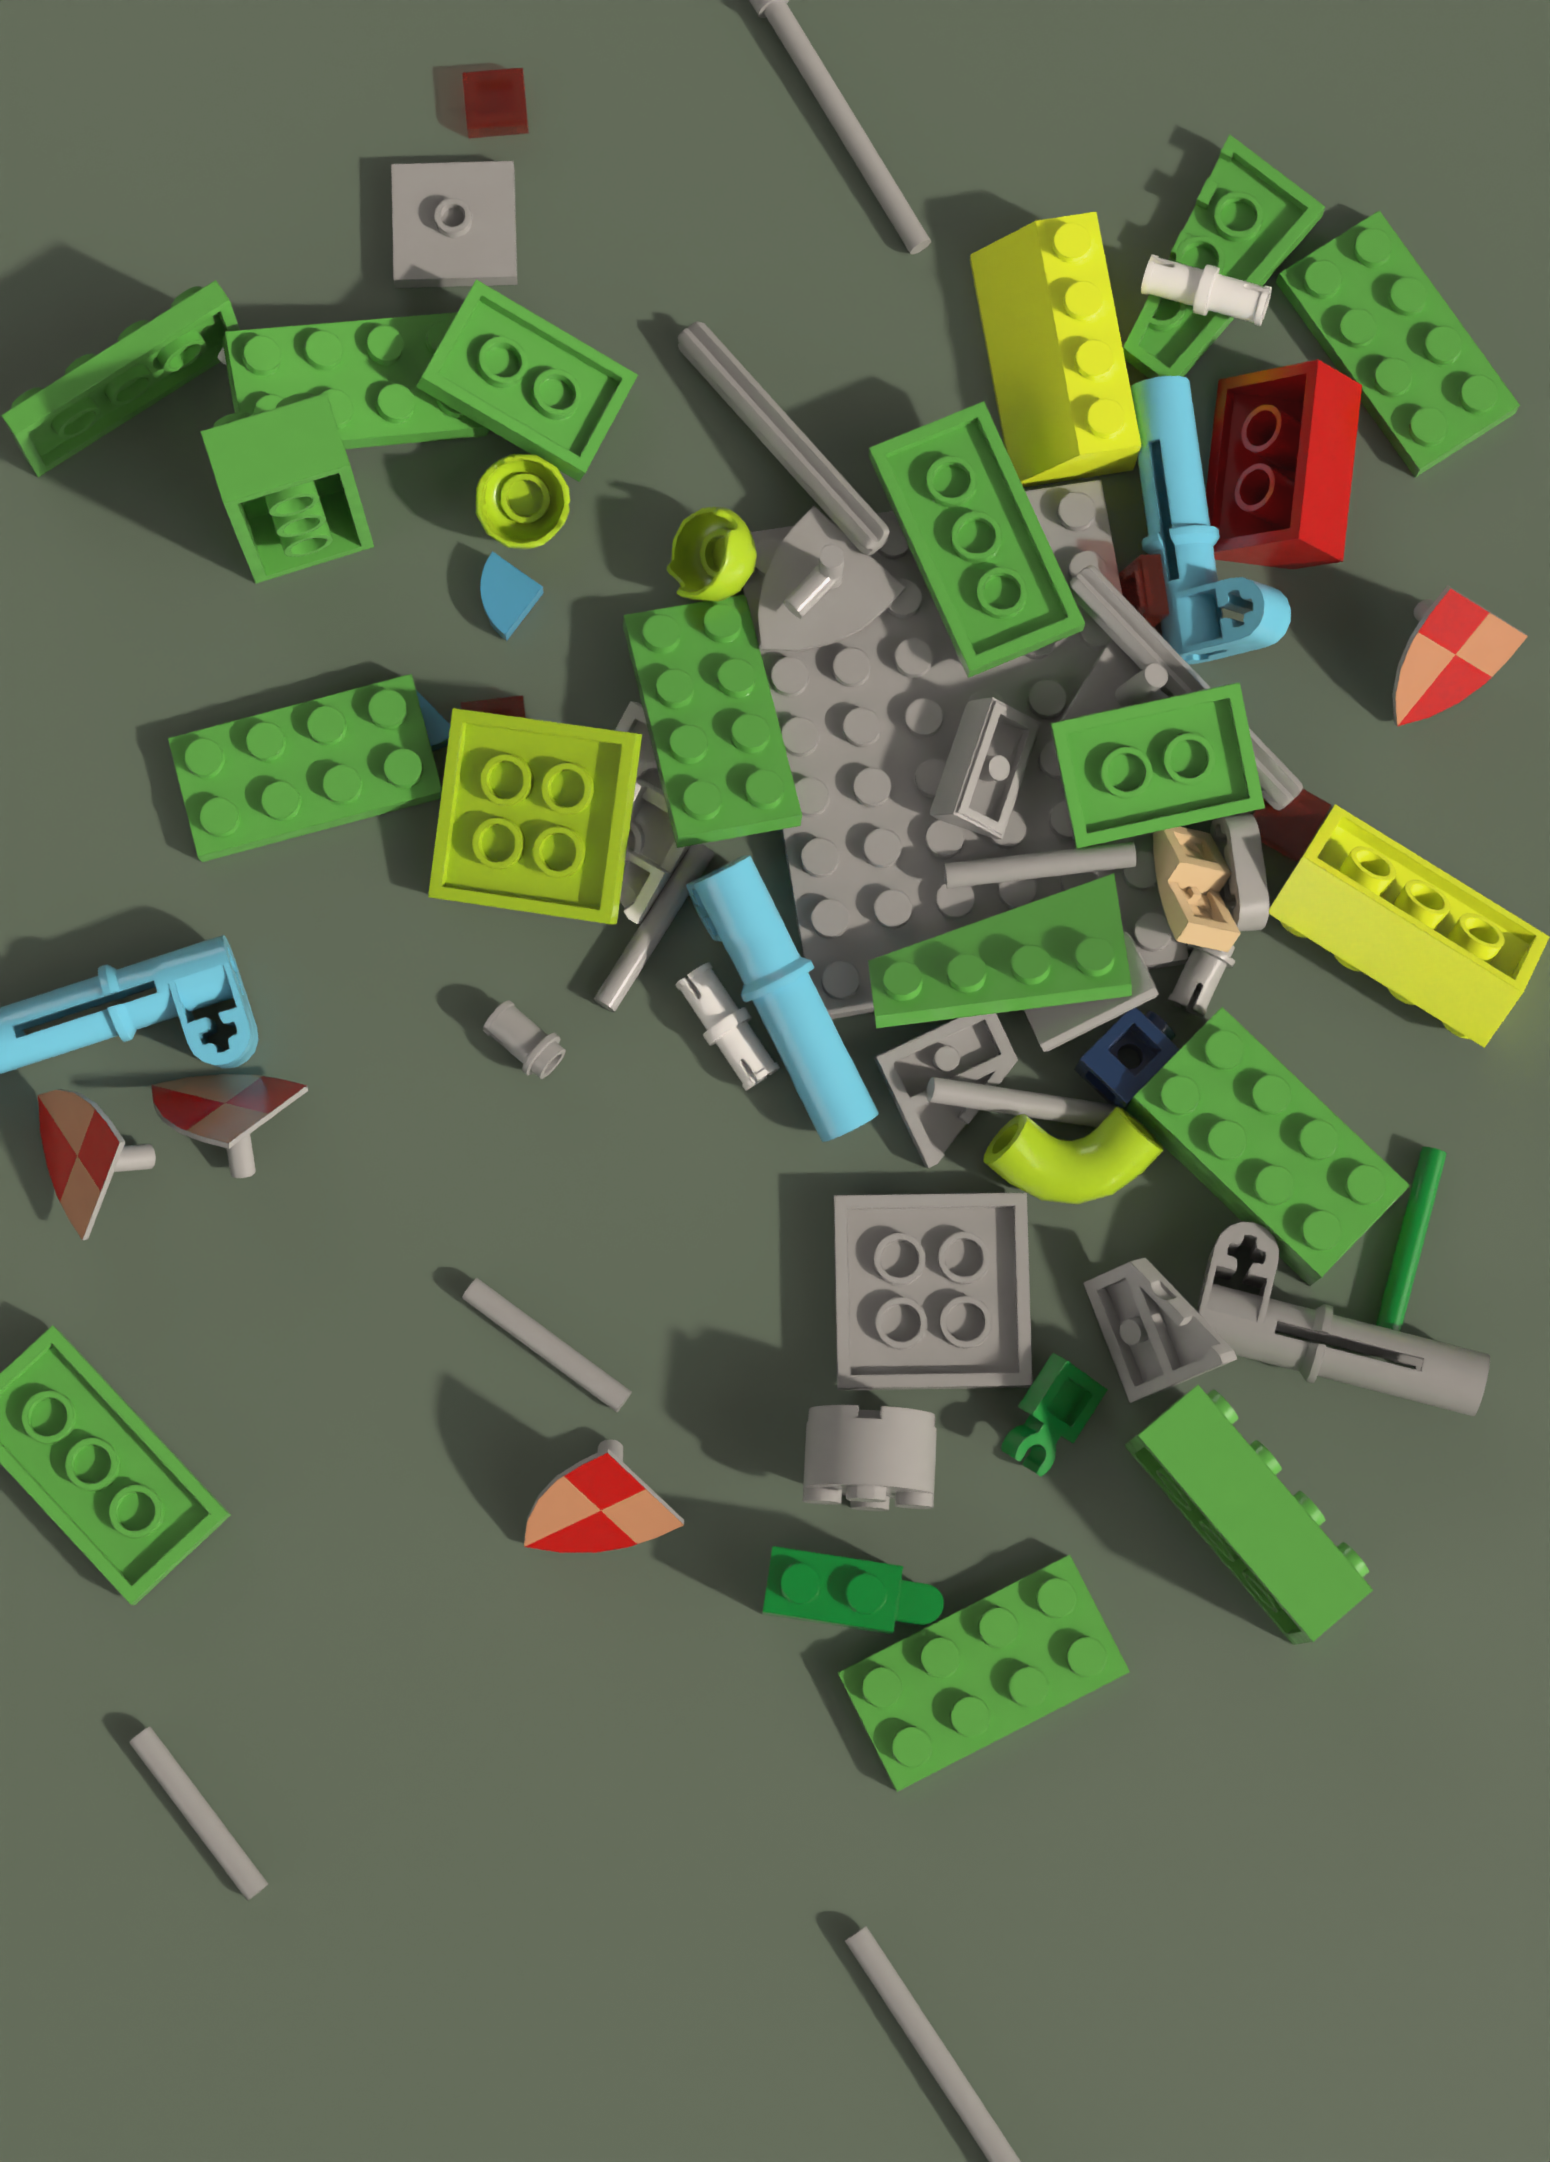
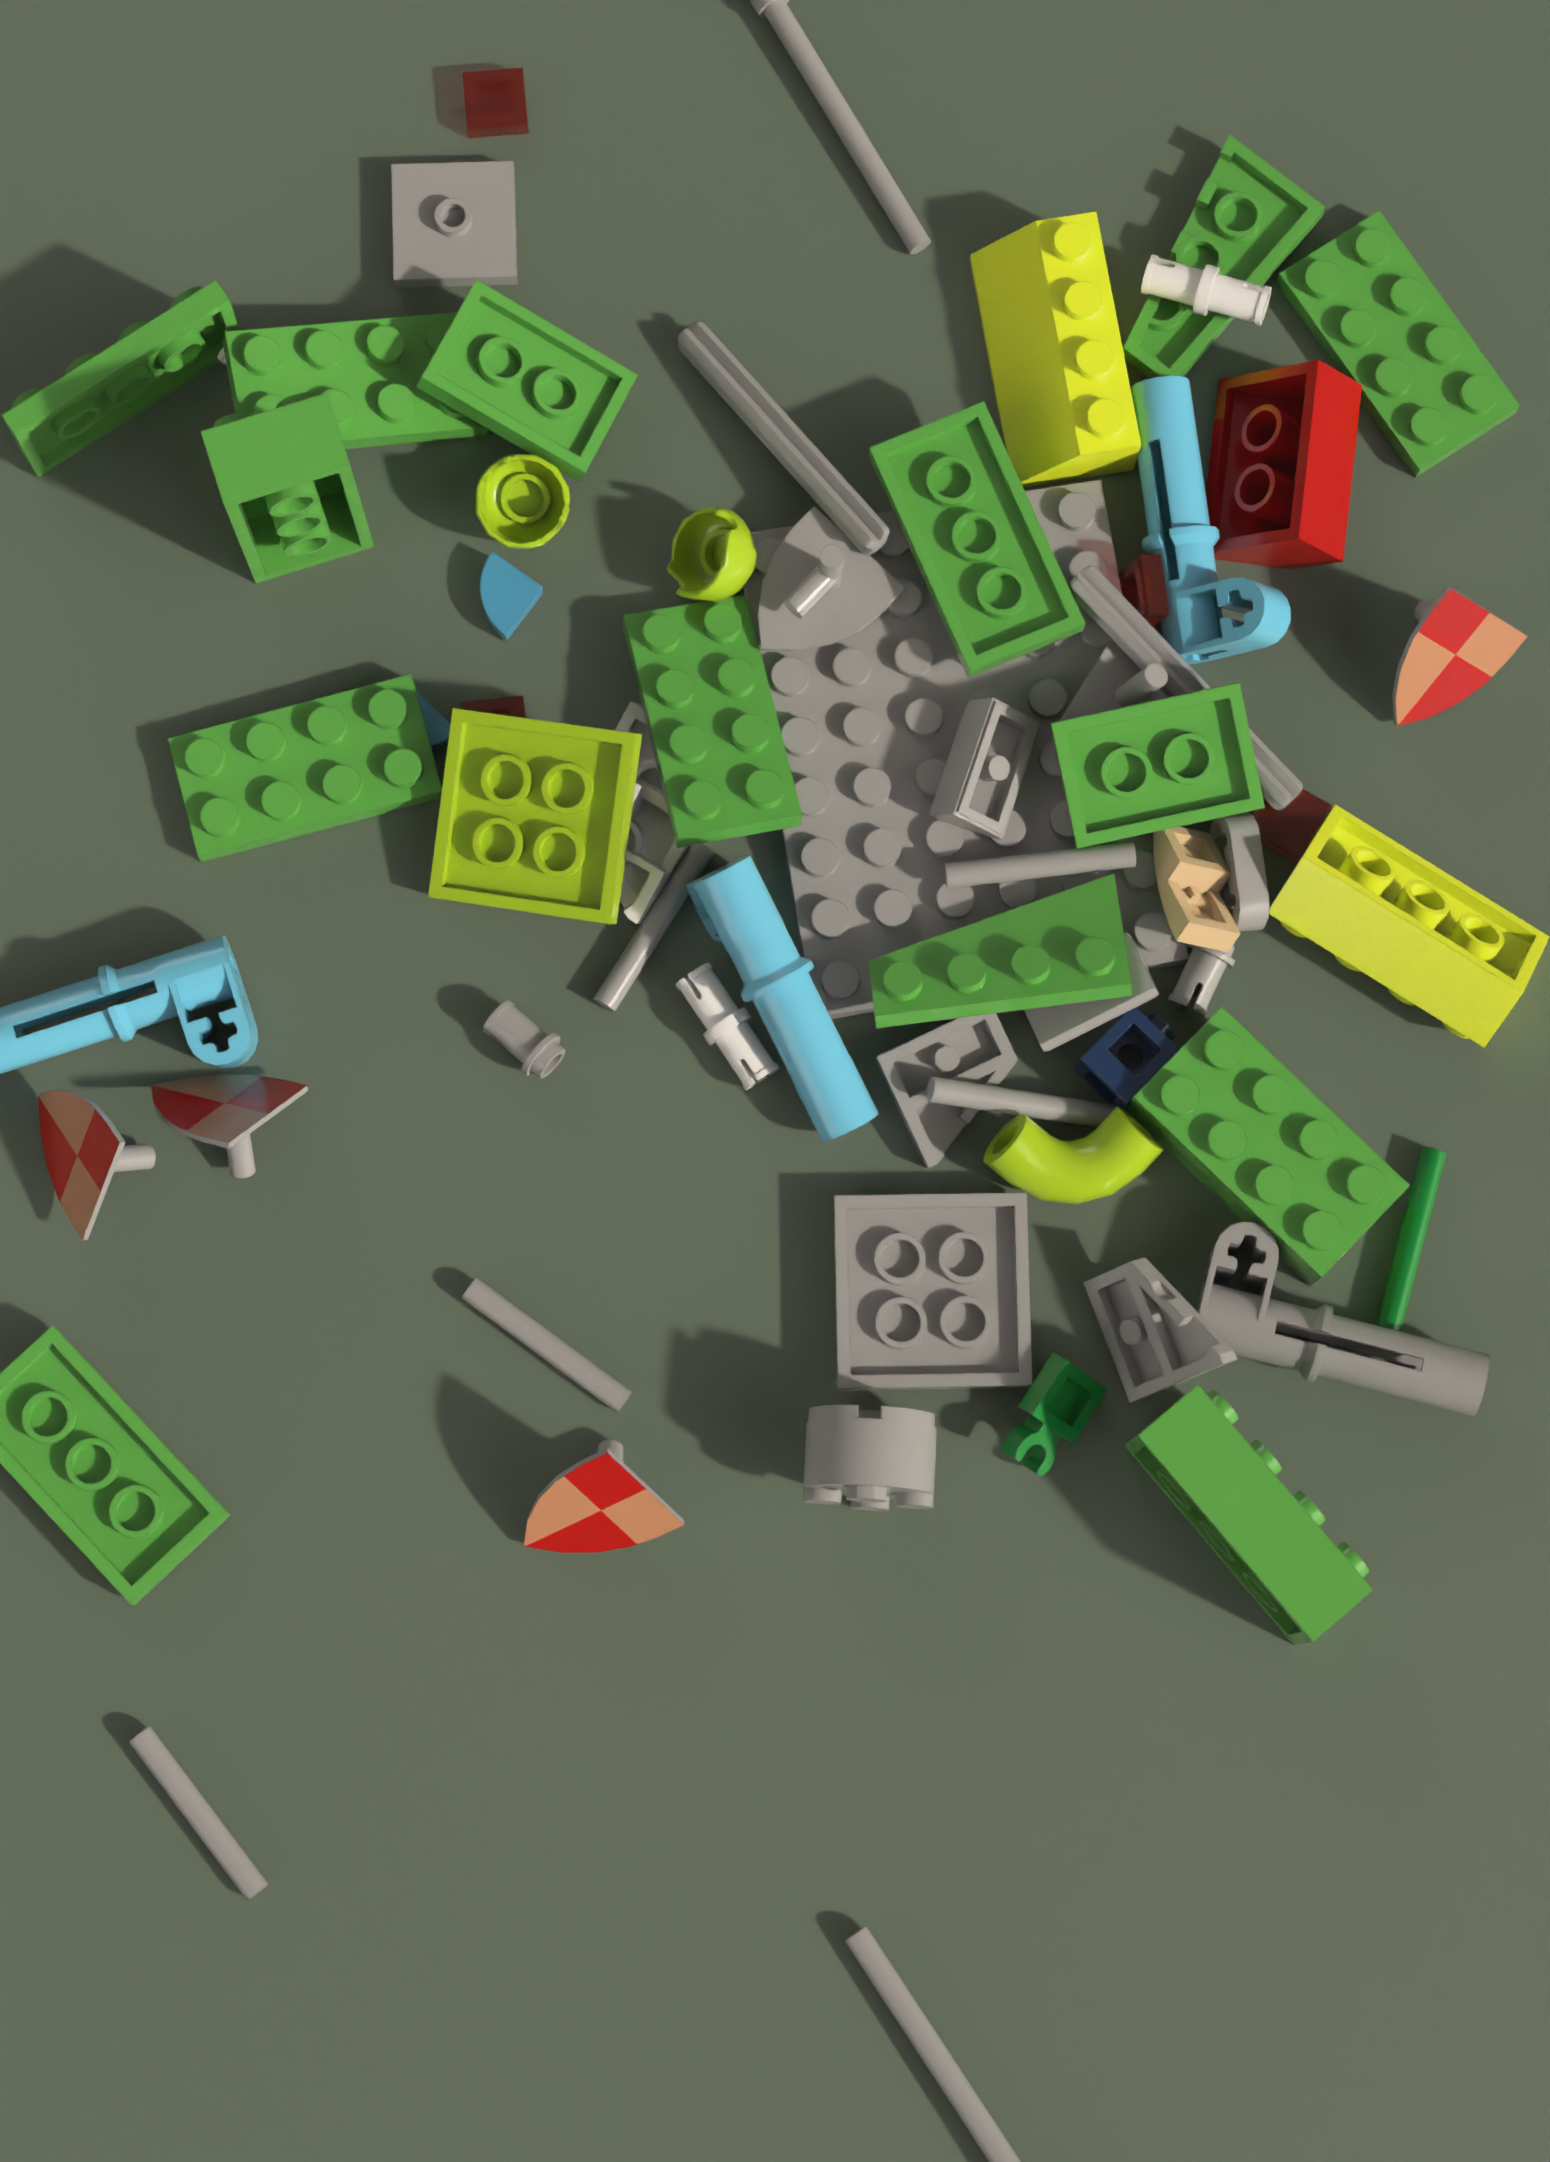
green brick [762,1546,944,1634] -> none
bright green plate [837,1554,1130,1792] -> none

